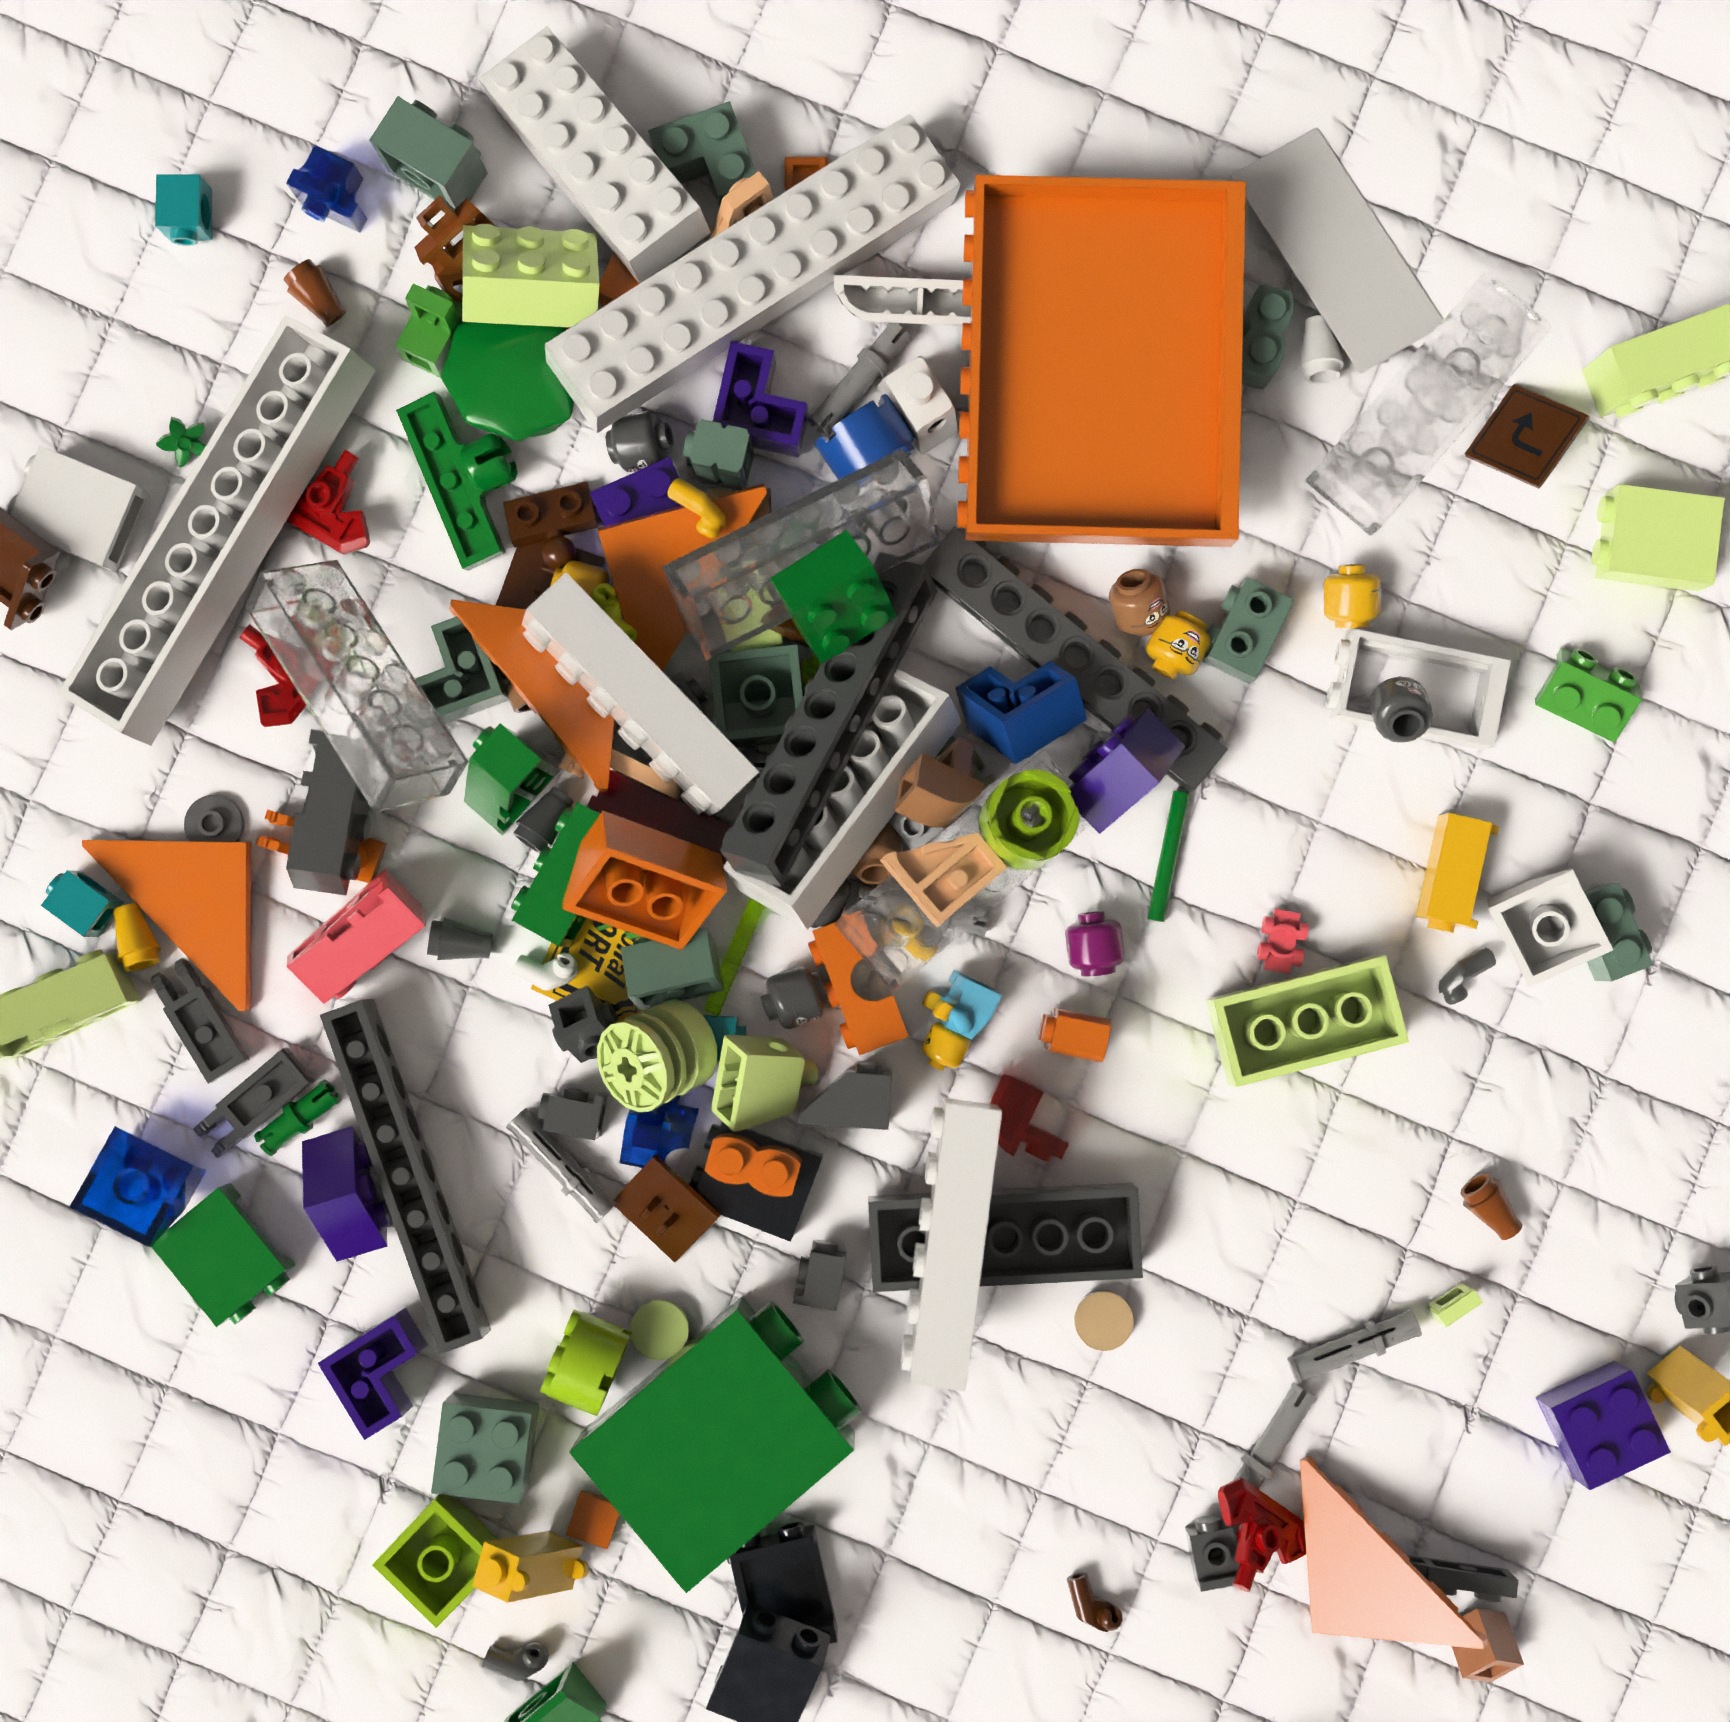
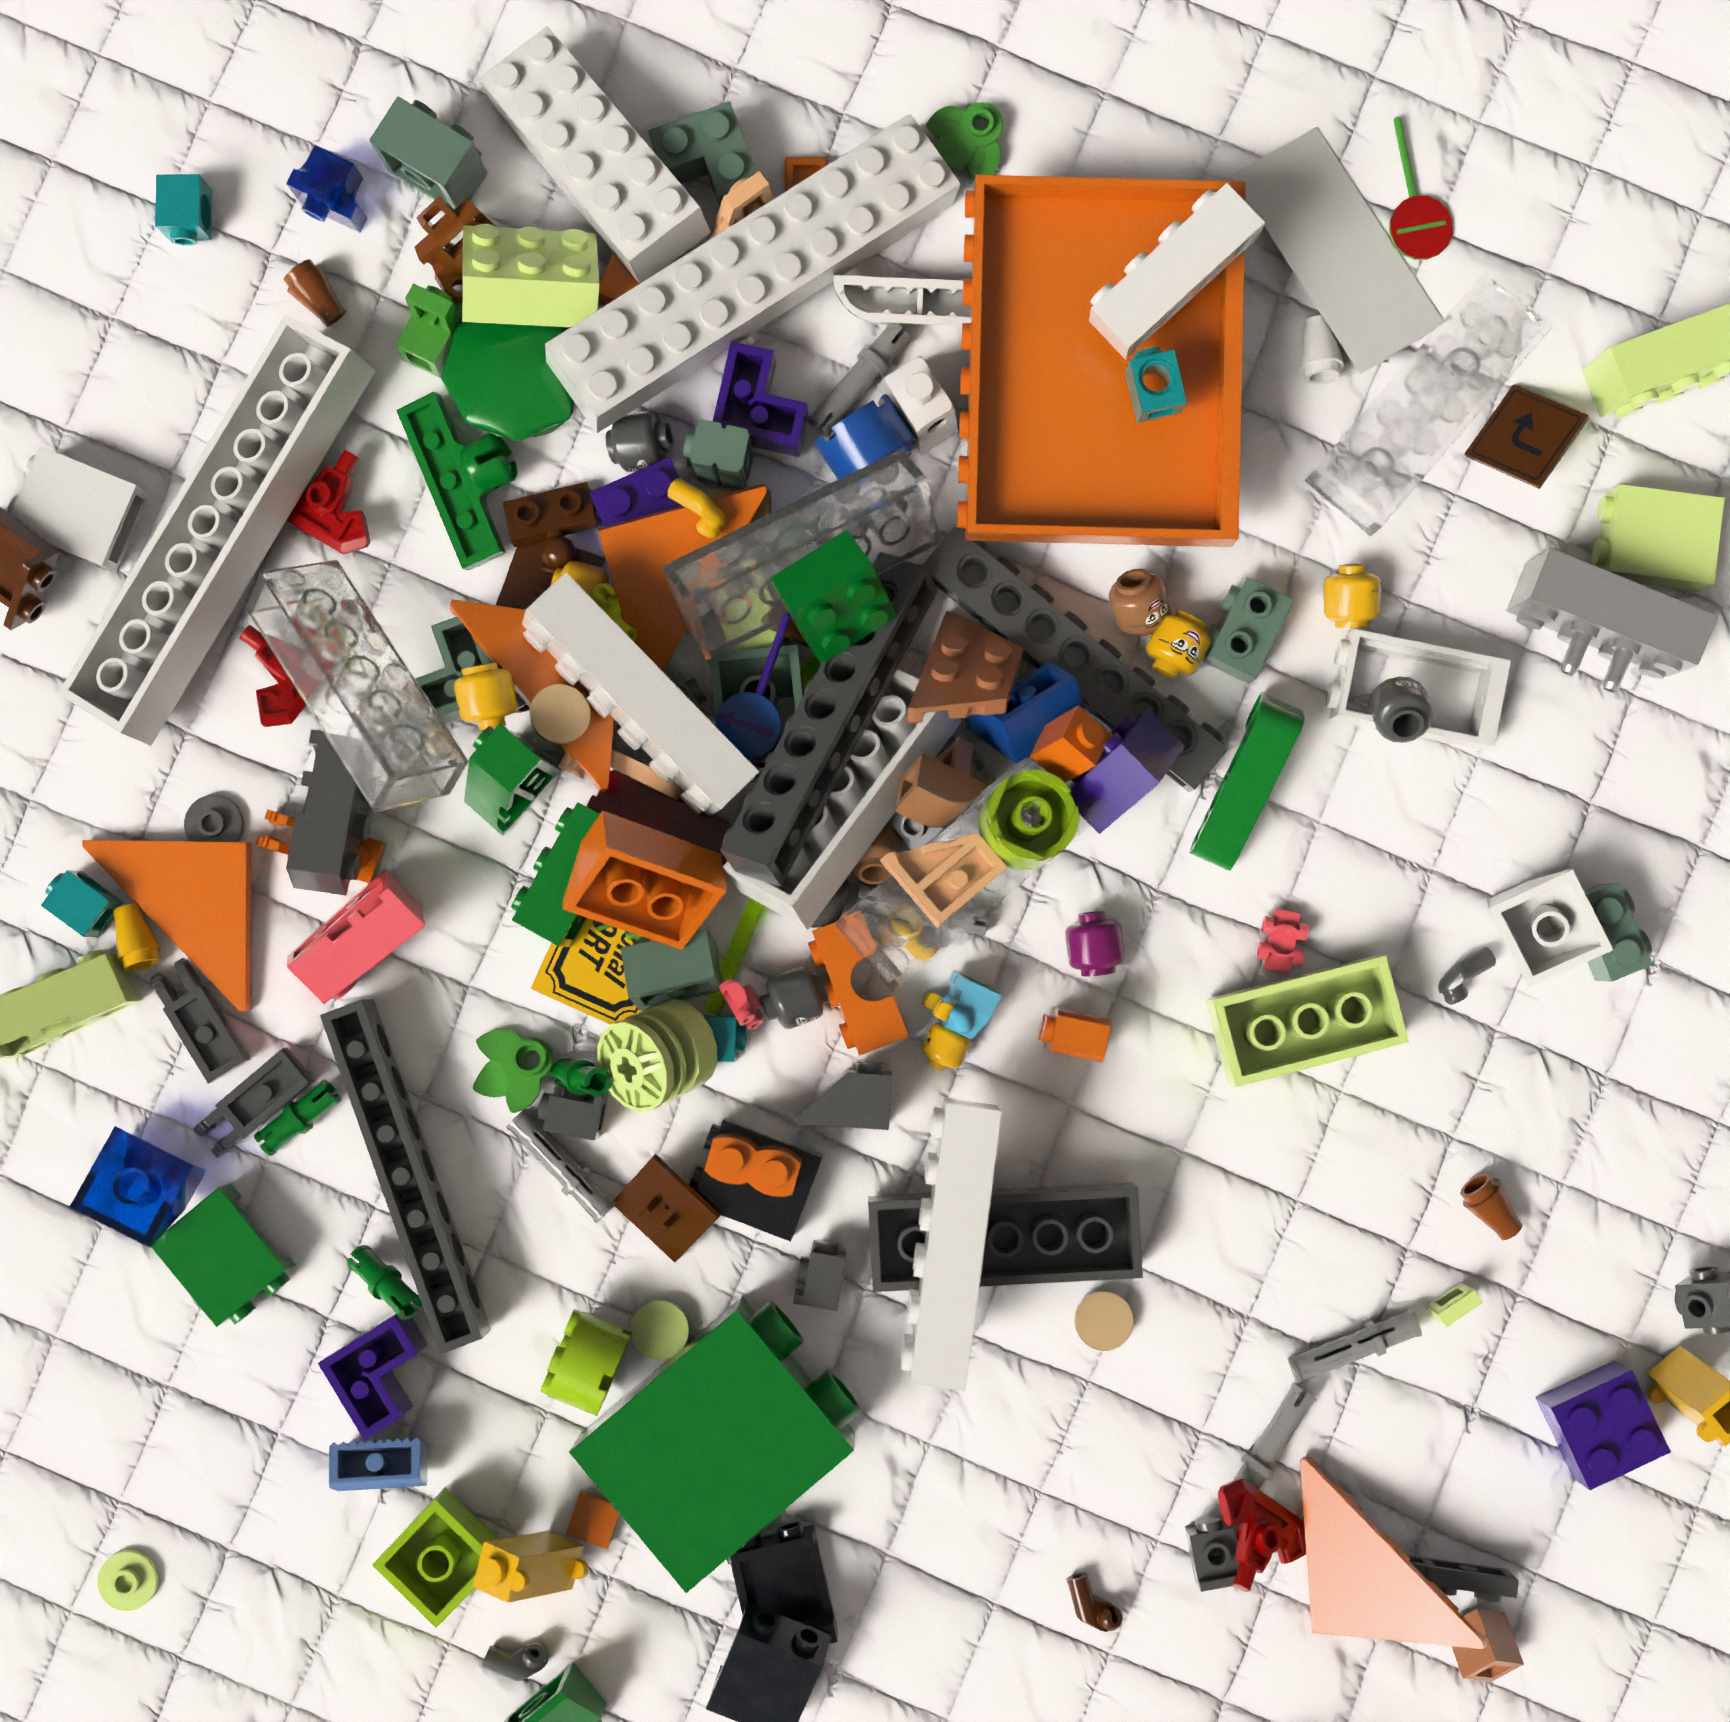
green plant [156,416,206,468] -> none
dark purple brick [301,1126,392,1262] -> none
dark grey cone [427,917,493,961] -> none
sand green brick [431,1393,539,1504] -> none
white arm [511,953,578,991] -> none
dark grey cone [513,787,574,854] -> none
dark grey brick [548,986,619,1063] -> none
clear blue brick [619,1095,699,1168] -> none
yellowish green torso [711,1035,818,1132] -> none
clear red brick [987,1071,1069,1162] -> none
green piece [1147,791,1190,922] -> none
sand green brick [1242,285,1294,390] -> none
yellow brick [1416,813,1500,933] -> none
bright green bracket [1535,647,1643,743] -> none
none -> yellowish green piece [97,1549,159,1611]
none -> medium blue brick [329,1437,428,1491]
none -> green pin [347,1245,422,1321]
none -> yellow head [454,662,518,731]
none -> bright green plate [472,1029,554,1113]
none -> tan piece [529,684,590,745]
none -> green pin [551,1058,612,1097]
none -> blue piece [715,613,791,759]
none -> coral piece [719,978,764,1030]
none -> nougat wing [907,611,1024,723]
none -> bright green plate [926,102,1003,182]
none -> orange brick [1030,705,1111,783]
none -> white brick [1089,183,1265,360]
none -> teal brick [1125,347,1187,423]
none -> green beam [1189,692,1305,871]
none -> red piece [1389,117,1453,260]
none -> light grey piece [1506,548,1718,693]

